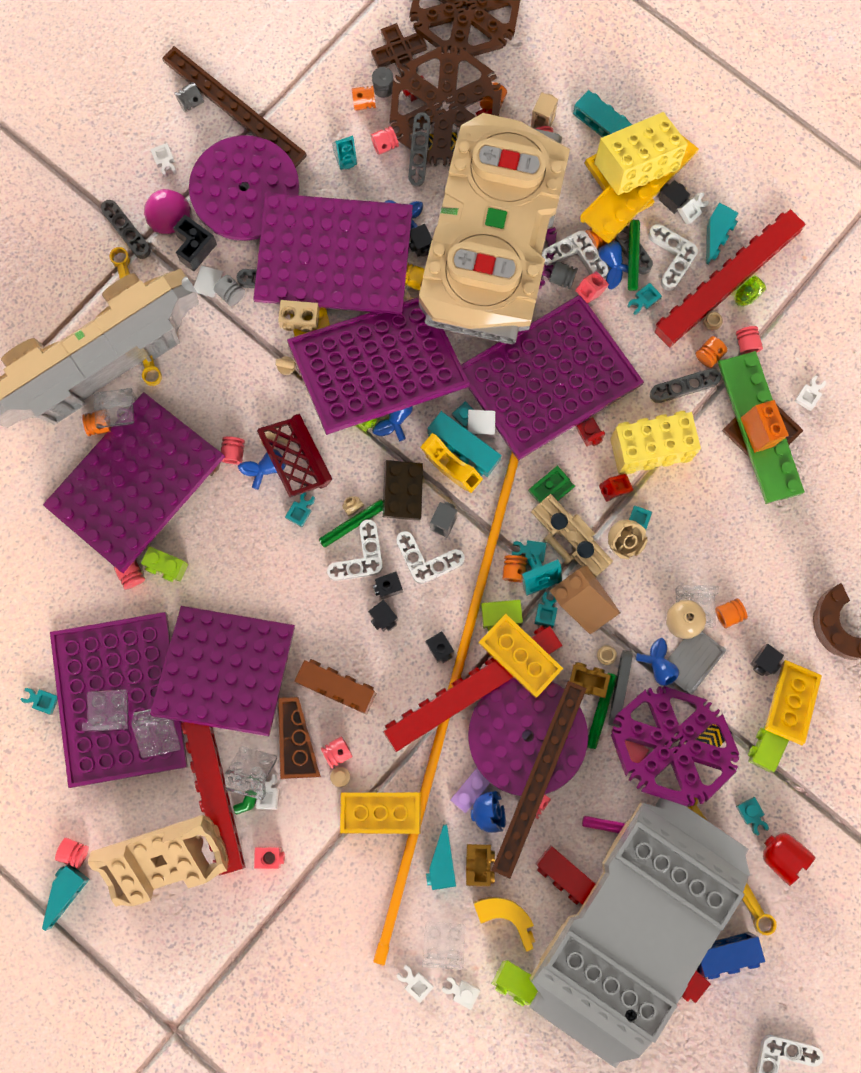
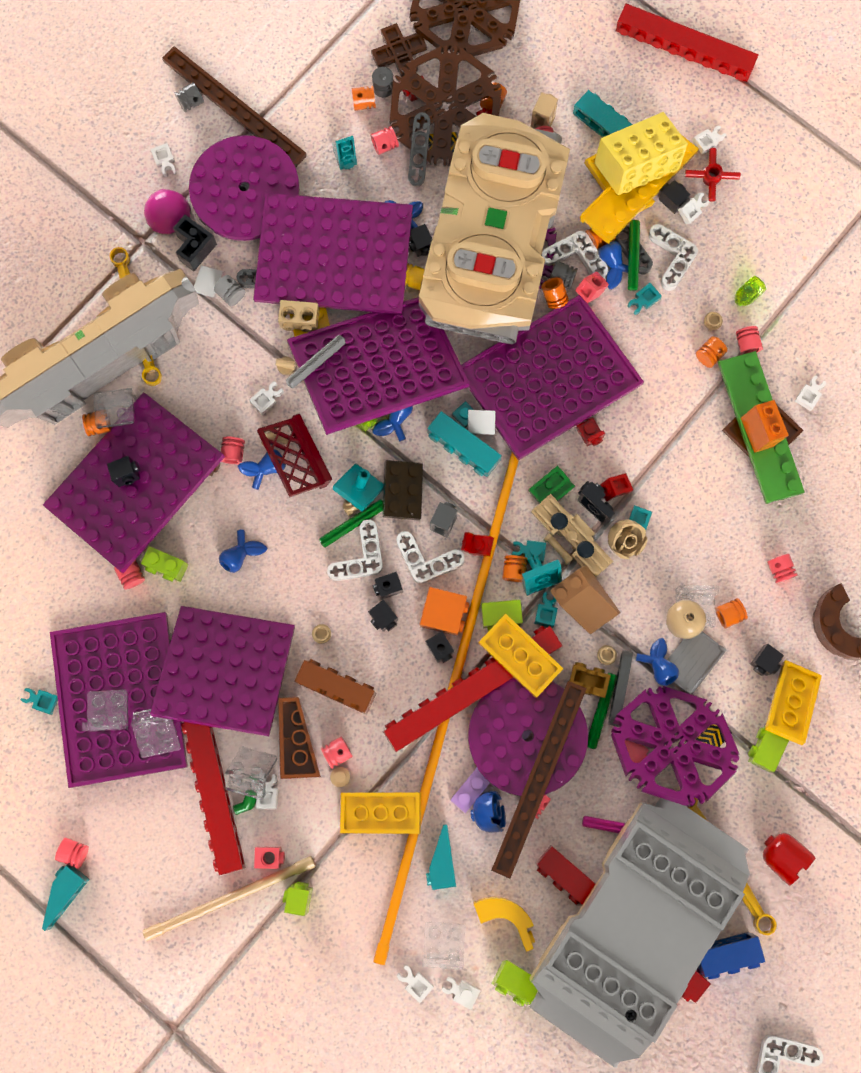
tan piece [88,815,229,907] -> none
dark grey beam [101,200,151,259] -> none
teal plate [285,492,315,527] -> none
yellow arch [420,433,483,493] -> none
pearl gold cylinder [466,844,495,886] -> none
light yellow brick [610,411,701,475] -> none
dark grey beam [650,368,721,403] -> none
red brick [654,209,806,348] -> none
teal slope [706,202,738,265] -> none
teal plate [736,797,769,836] -> none
none -> black brick [107,456,140,487]
none -> tan piece [143,856,316,941]
none -> blue piece [219,530,267,573]
none -> white plate [249,381,284,415]
none -> lime brick [283,881,313,916]
none -> light grey axle [286,335,345,388]
none -> tan plate [312,624,331,644]
none -> teal tile [332,463,384,512]
none -> orange piece [420,587,470,636]
none -> red bracket [461,532,494,556]
none -> orange piece [541,277,569,309]
none -> black plate [577,481,615,526]
none -> red brick [615,3,759,82]
none -> red bar [685,148,741,202]
none -> white plate [692,126,727,155]
none -> coral piece [767,554,798,583]

